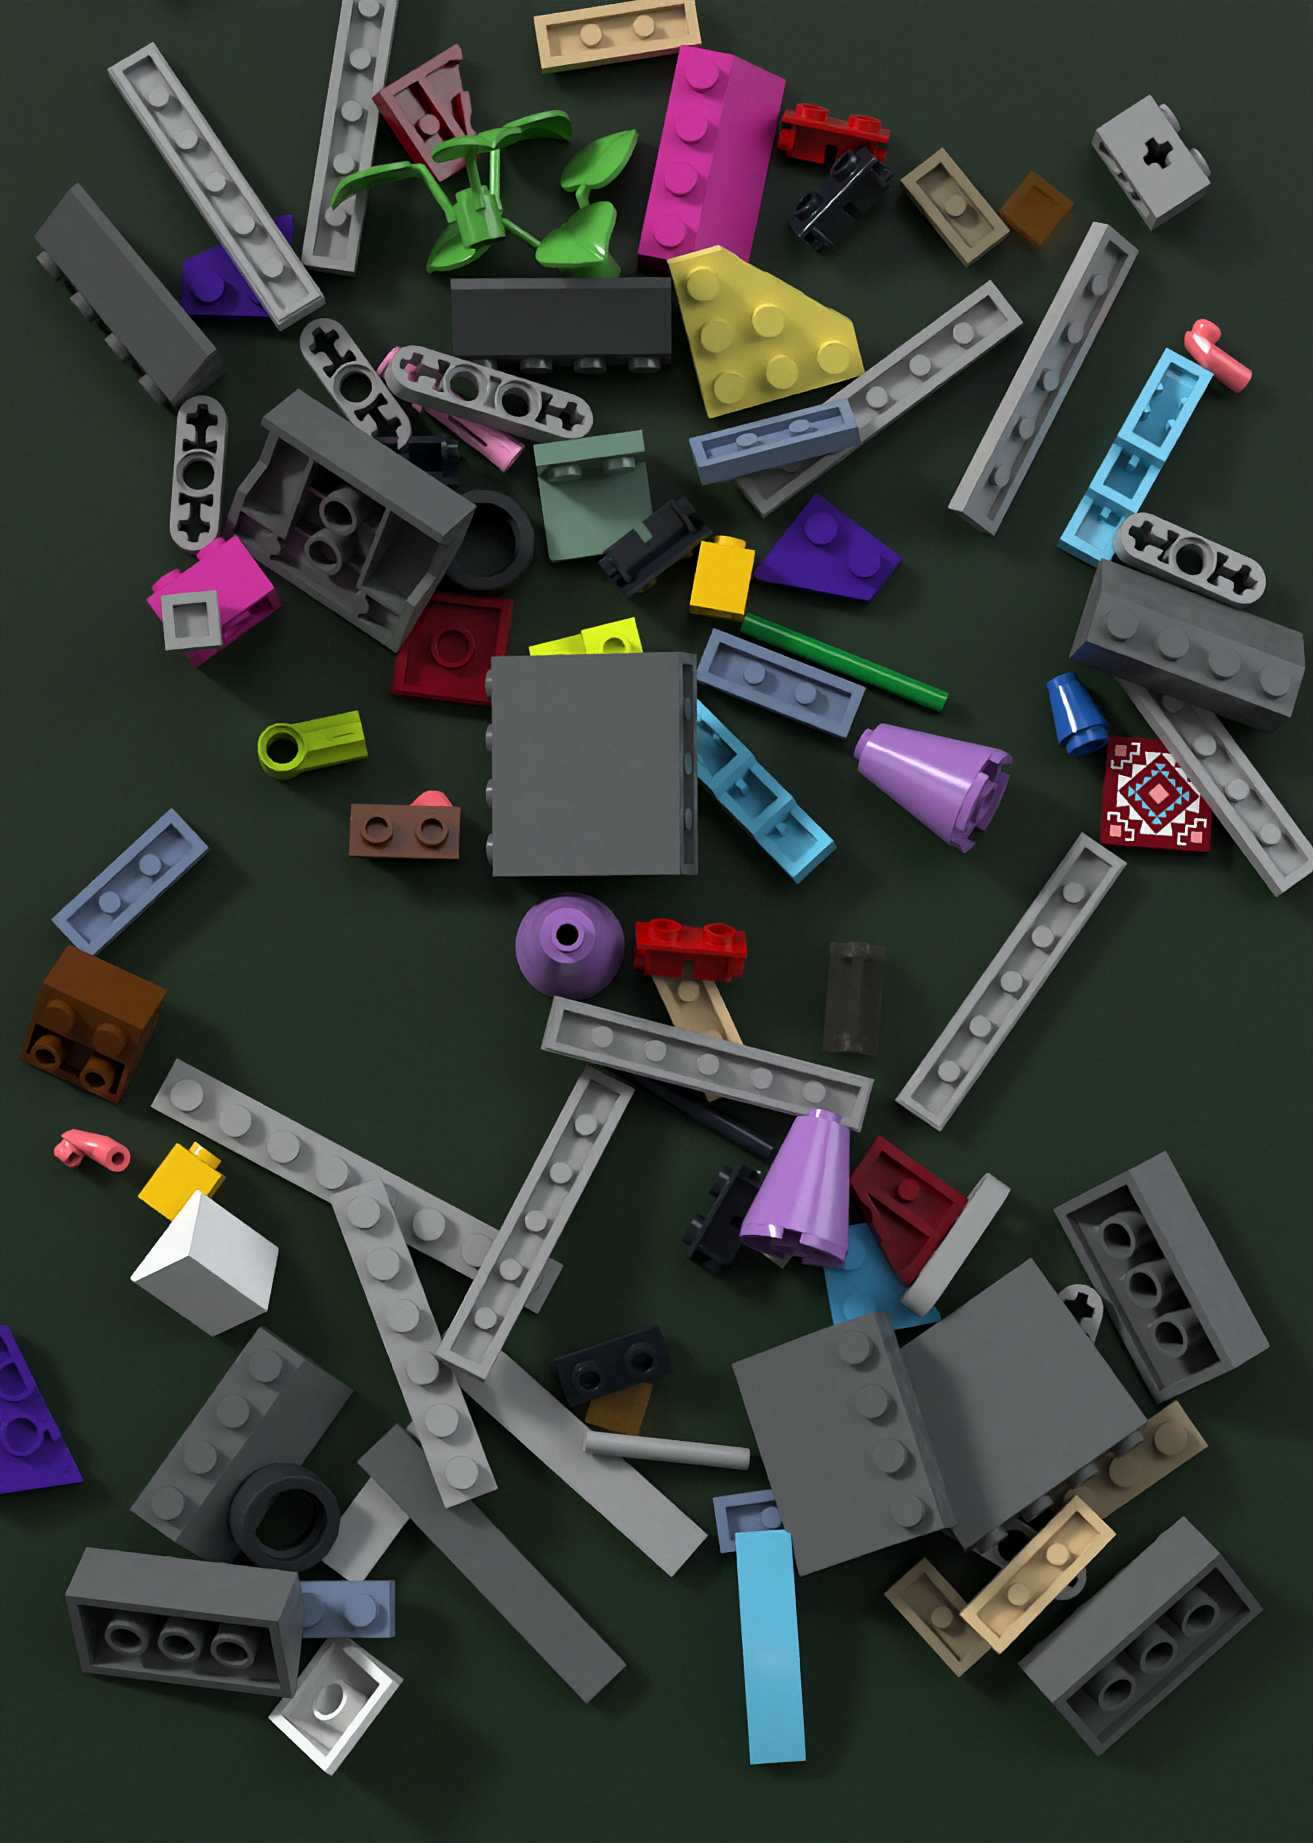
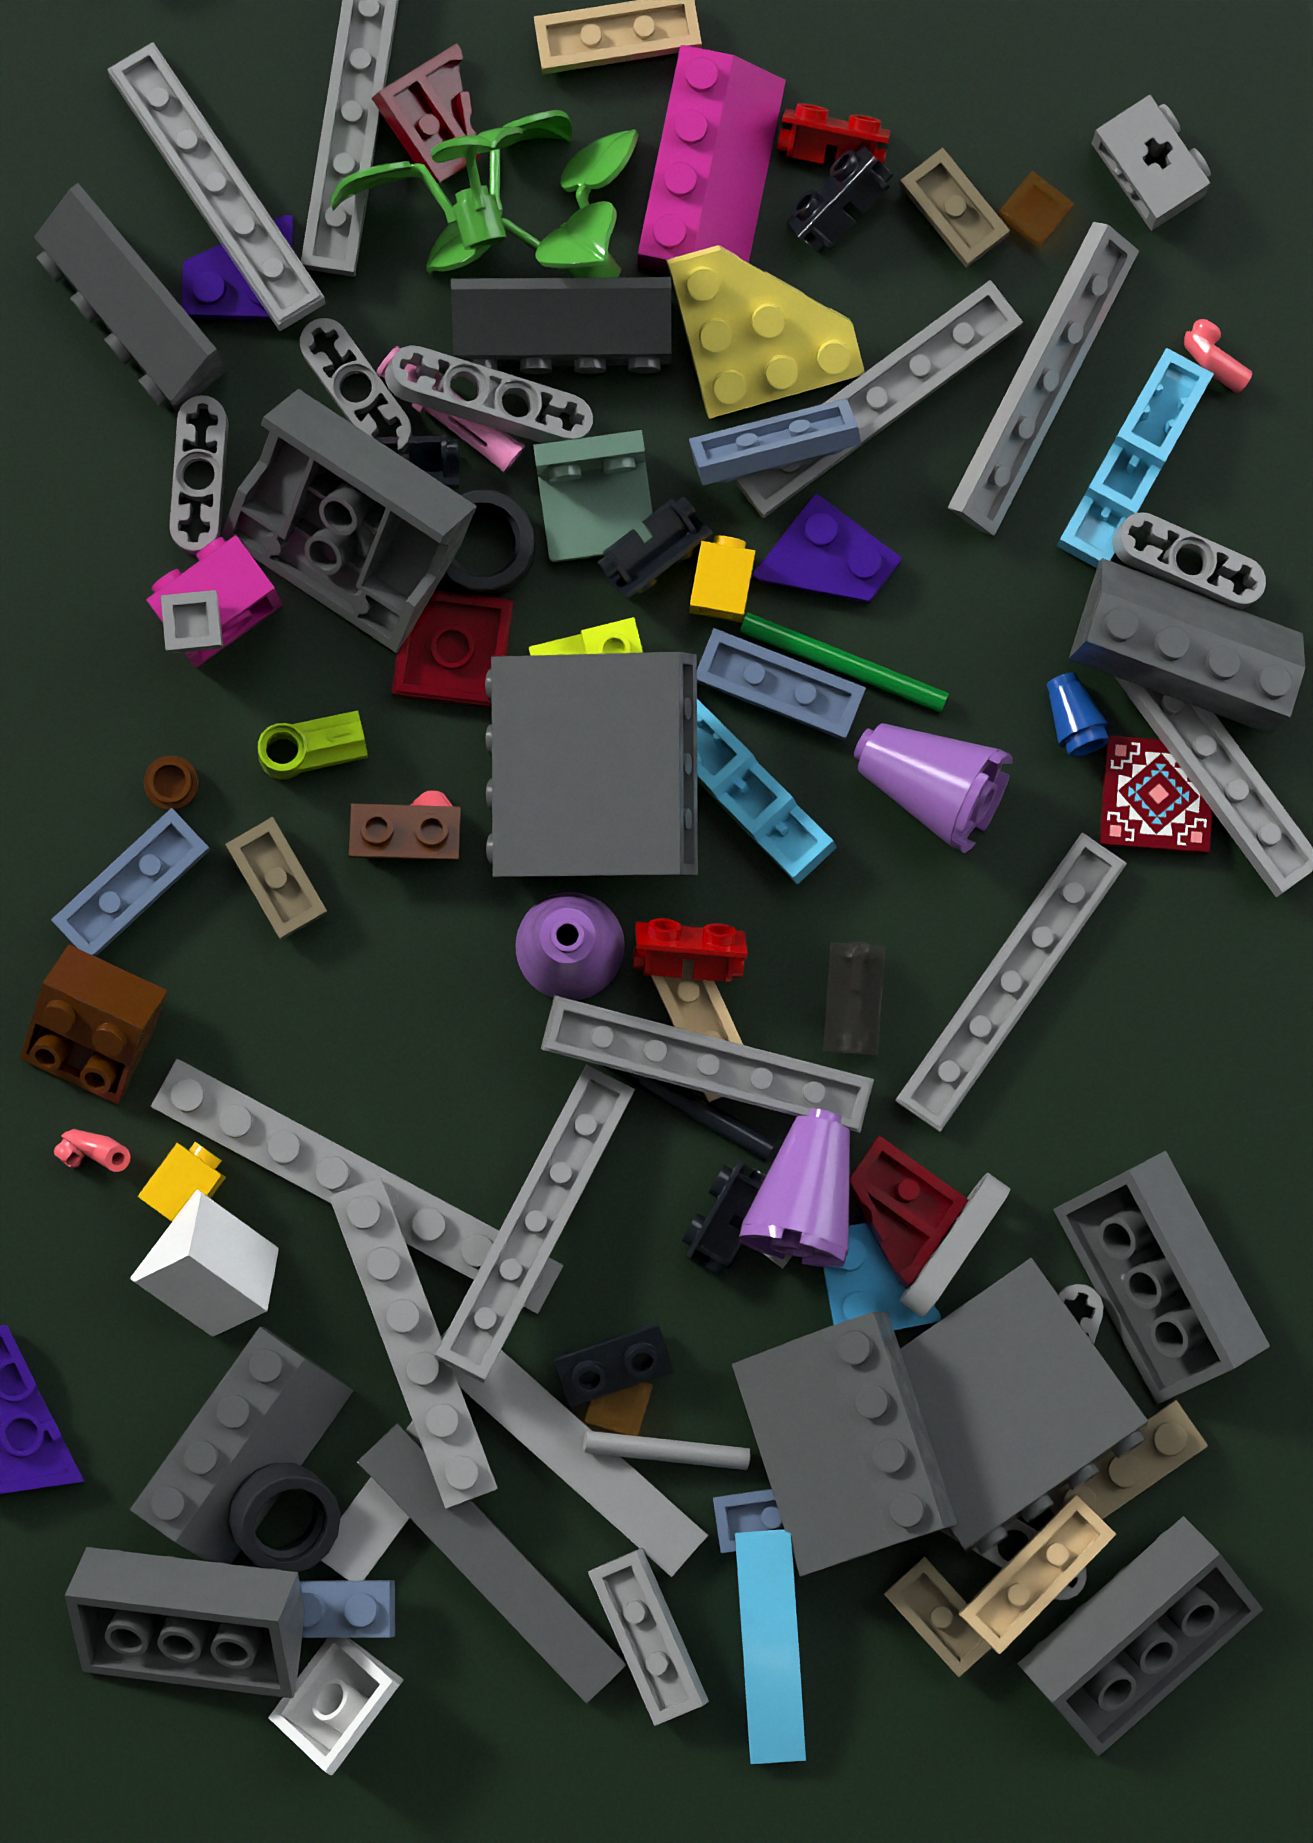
none -> reddish brown plate [144,756,199,810]
none -> dark tan plate [225,817,328,940]
none -> light grey plate [588,1548,709,1726]

